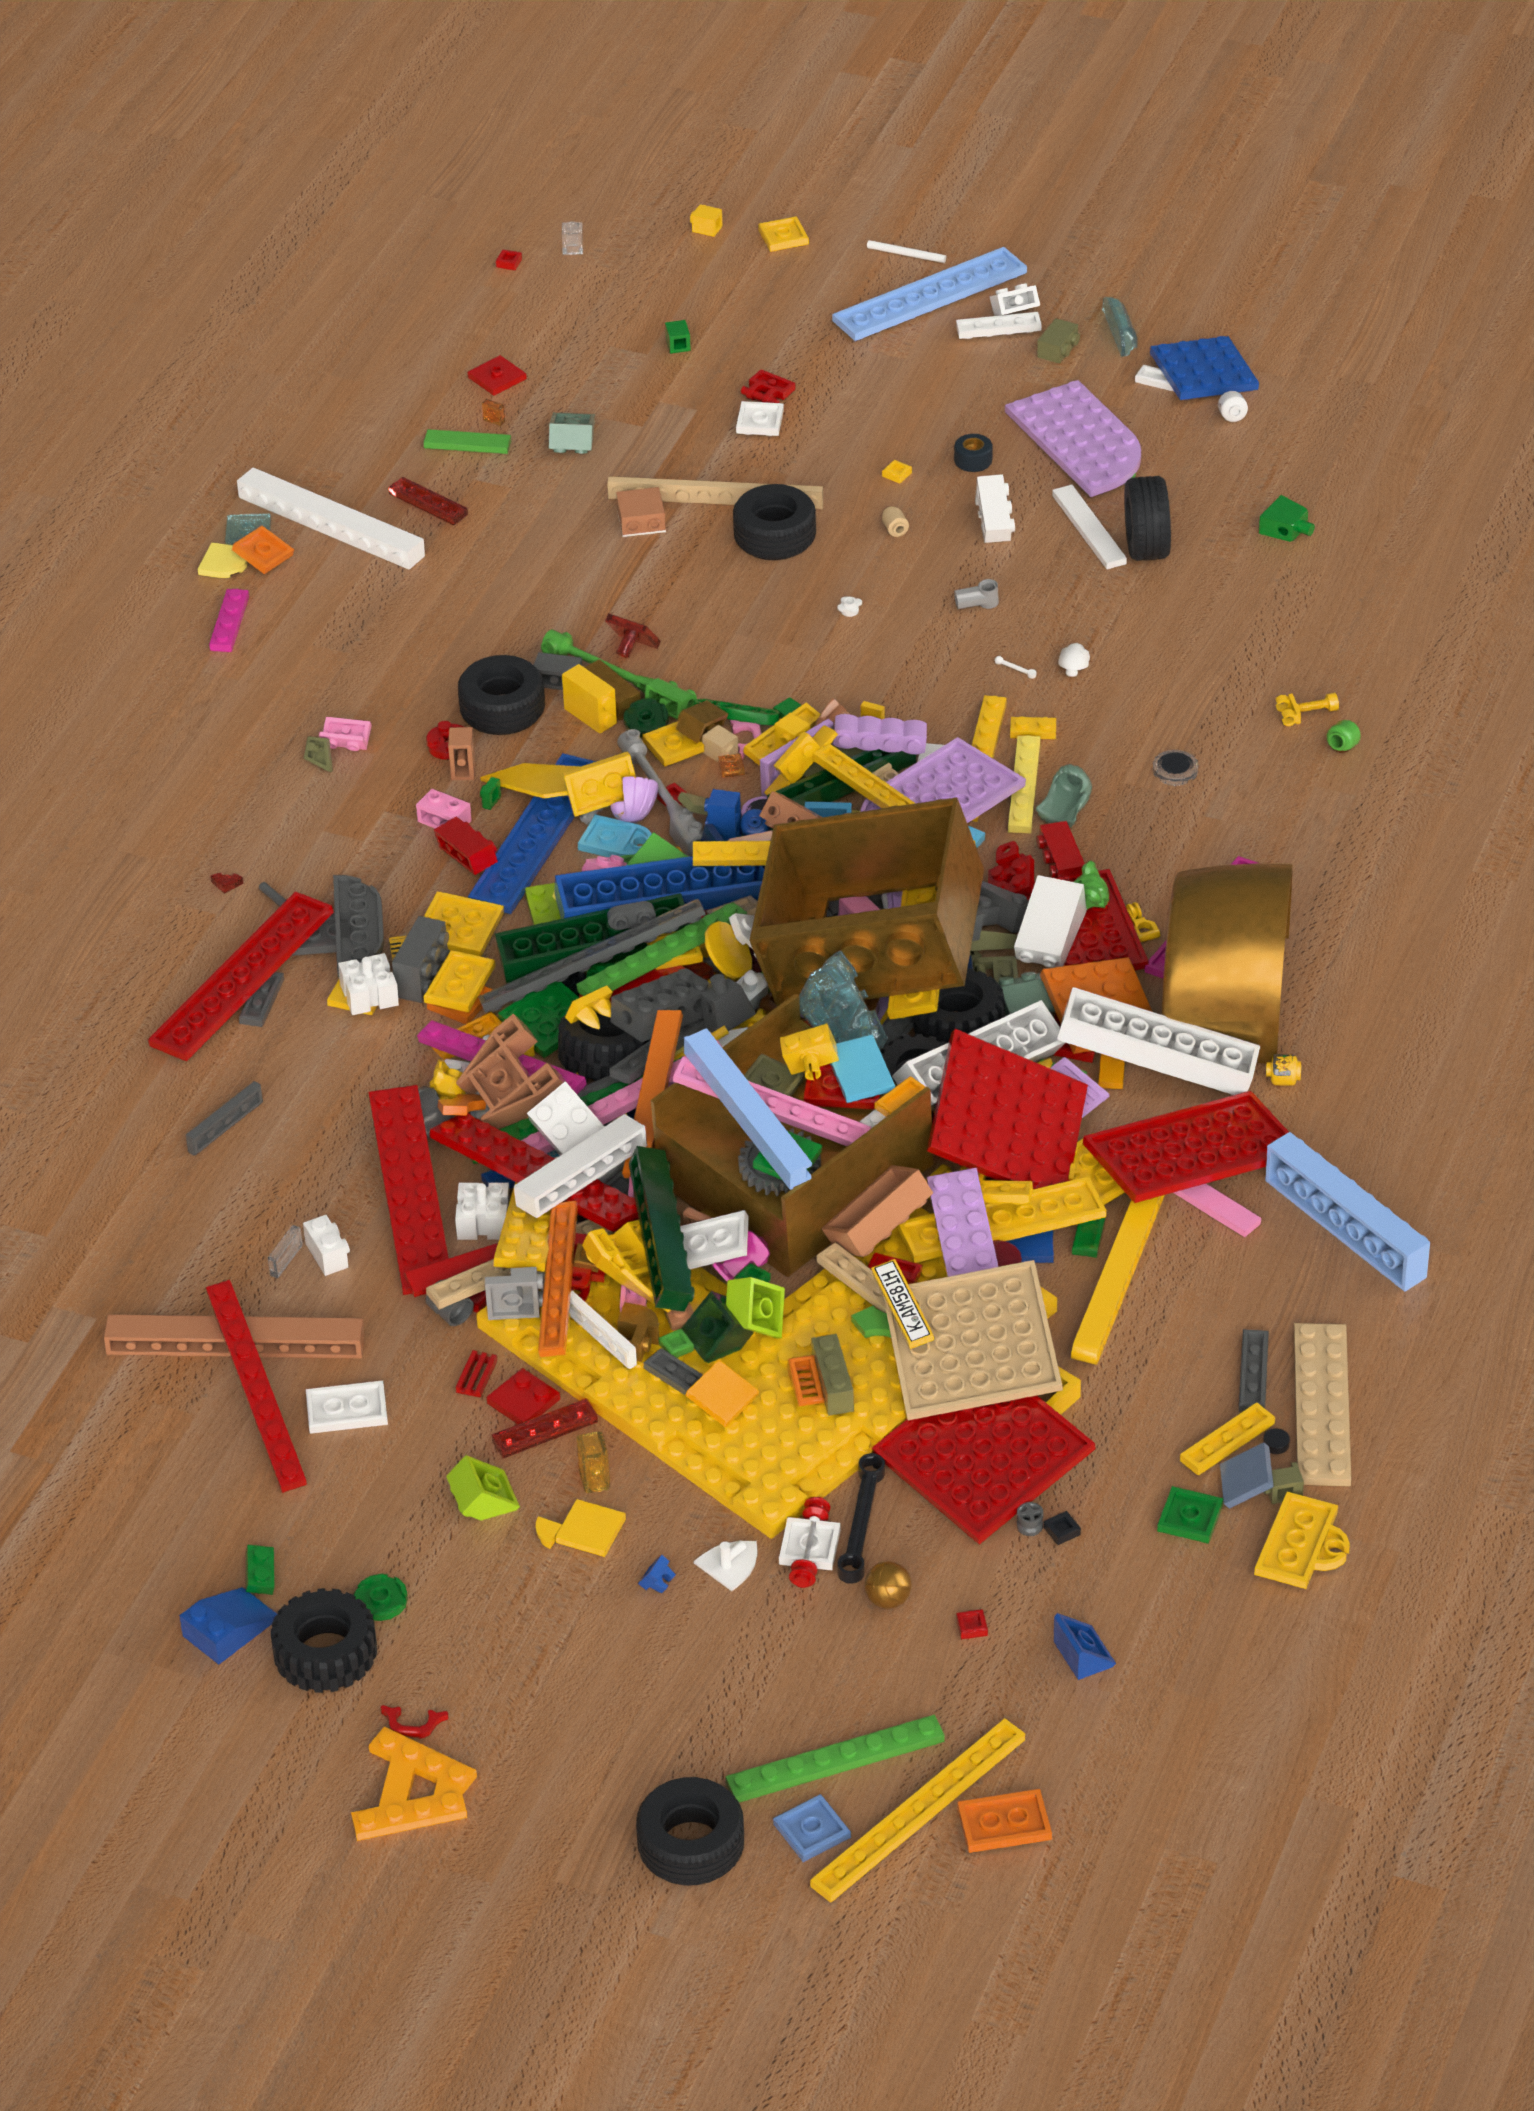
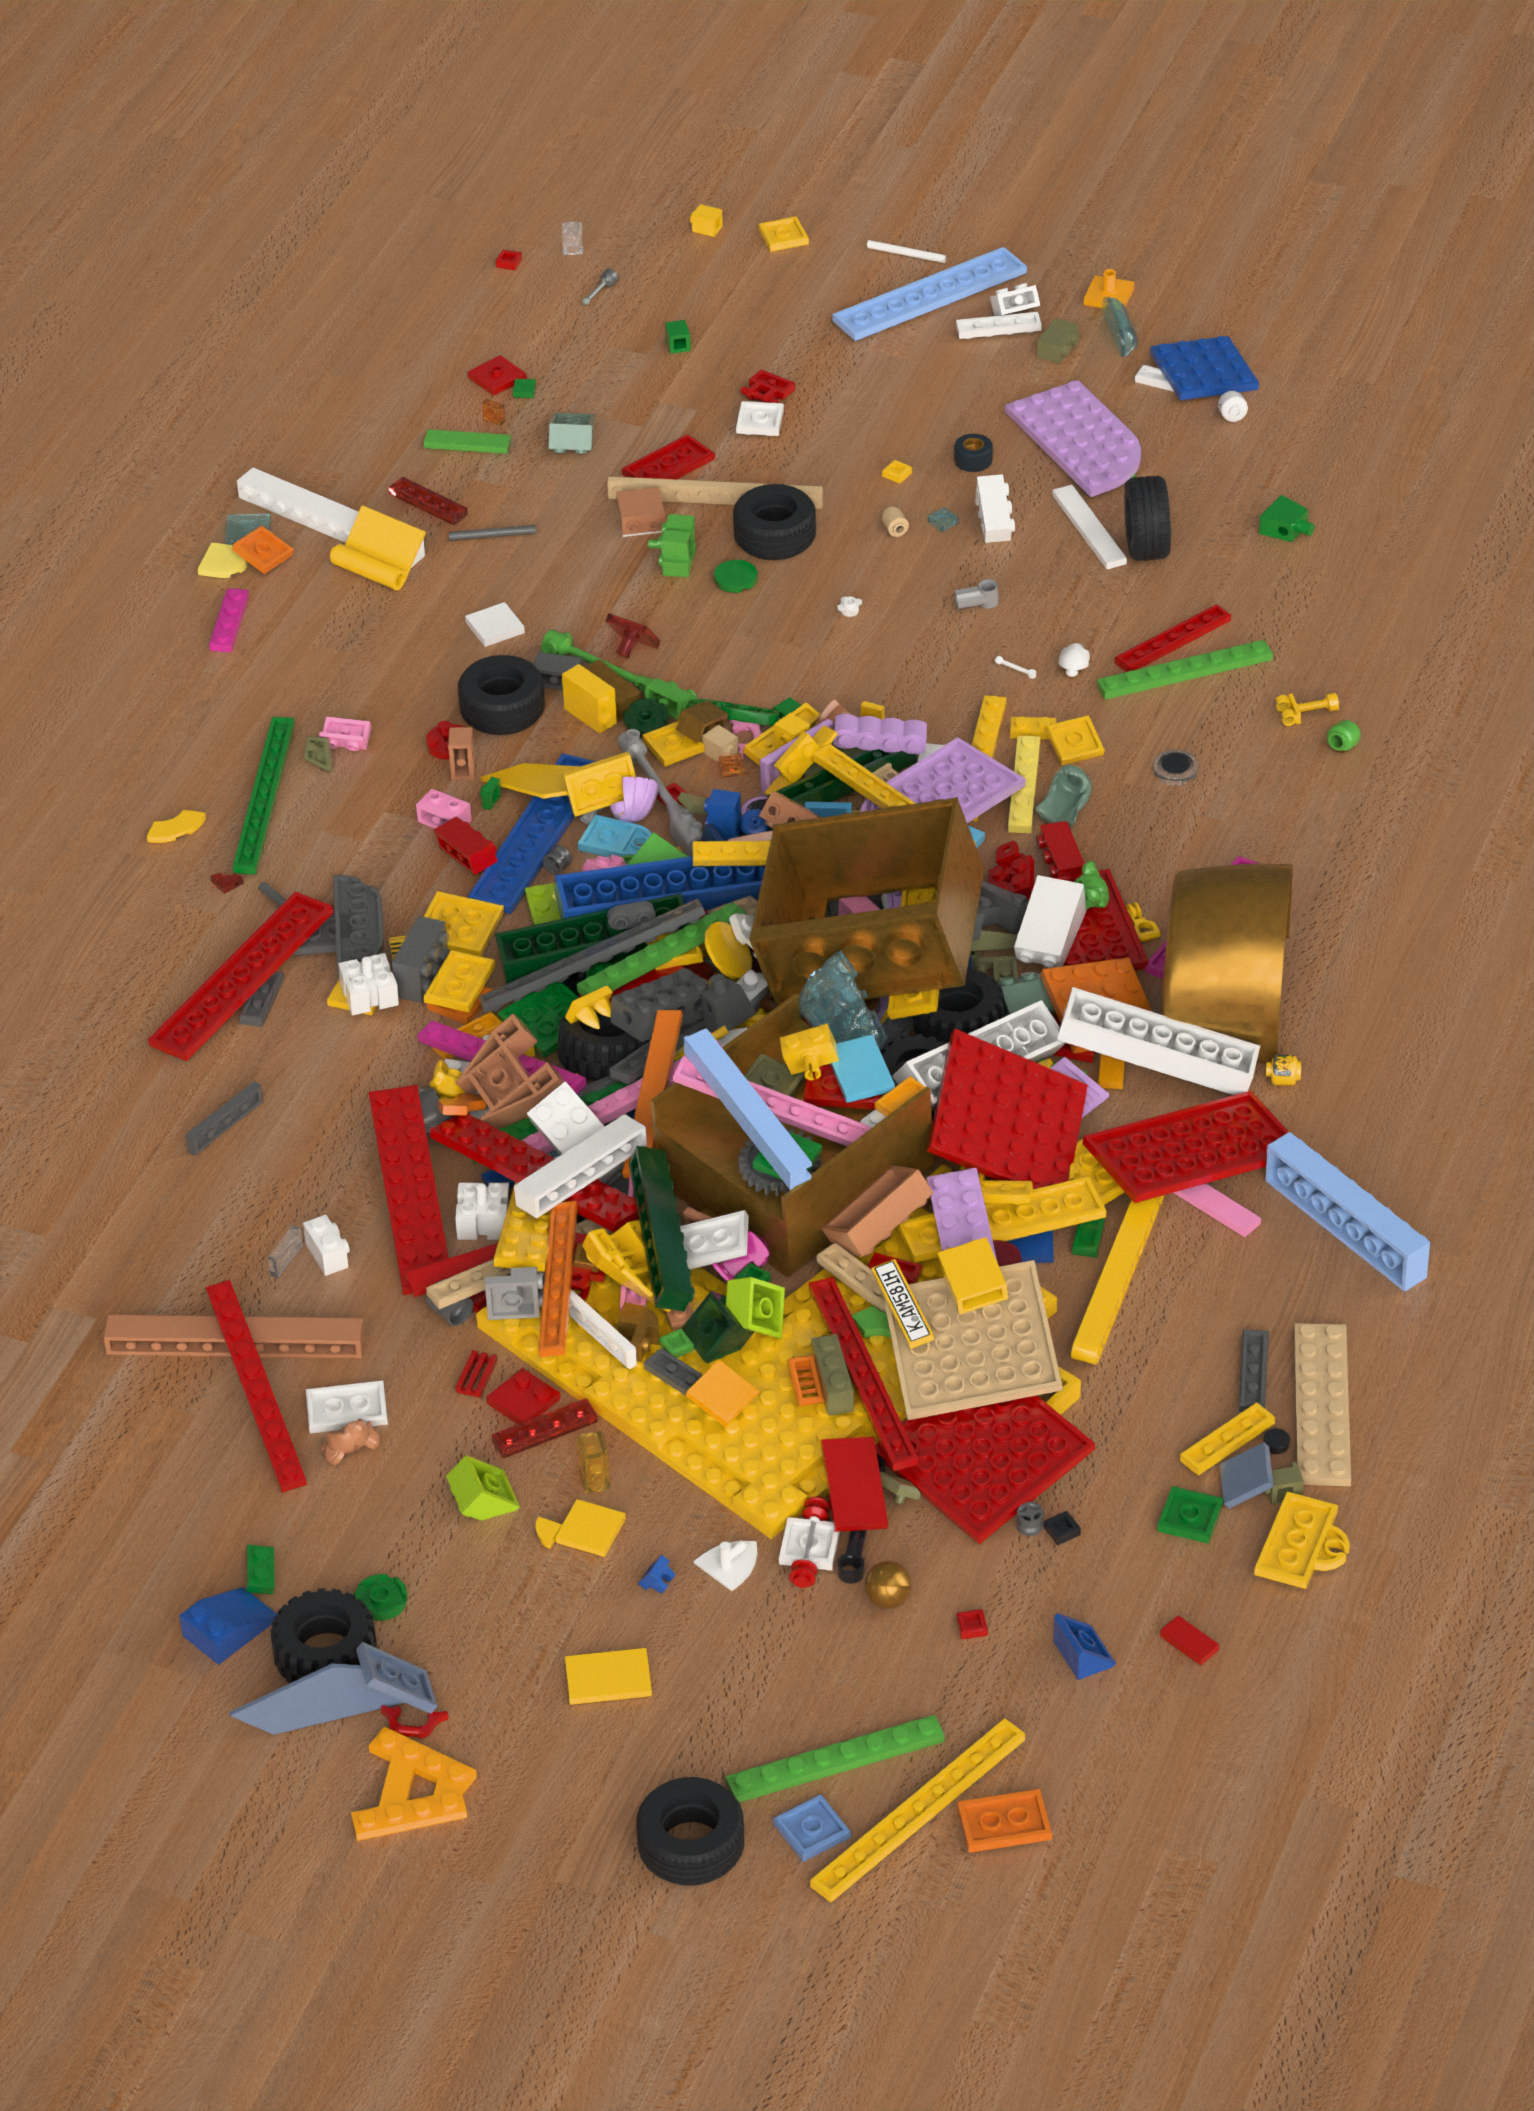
none -> yellow tile [147,810,206,843]
none -> sand blue piece [229,1642,438,1735]
none -> green plate [232,717,295,875]
none -> nougat hair [320,1418,381,1465]
none -> yellow door [330,505,426,591]
none -> dark grey bar [449,525,536,541]
none -> white tile [465,602,525,647]
none -> green tile [513,379,536,398]
none -> dark grey wheel [542,845,572,875]
none -> yellow tile [565,1648,652,1705]
none -> hinge [582,268,619,305]
none -> red tile [622,434,715,480]
none -> bright green brick [648,514,696,578]
none -> green tile [714,560,758,593]
none -> red plate [809,1277,918,1471]
none -> red tile [821,1437,888,1532]
none -> olive piece [880,1472,921,1504]
none -> clear light blue tile [928,507,958,532]
none -> yellow brick [938,1237,1009,1315]
none -> yellow tile [1045,715,1105,765]
none -> light orange tile [1084,269,1135,312]
none -> bright green plate [1097,640,1273,700]
none -> red tile [1114,604,1231,672]
none -> red tile [1160,1615,1219,1666]

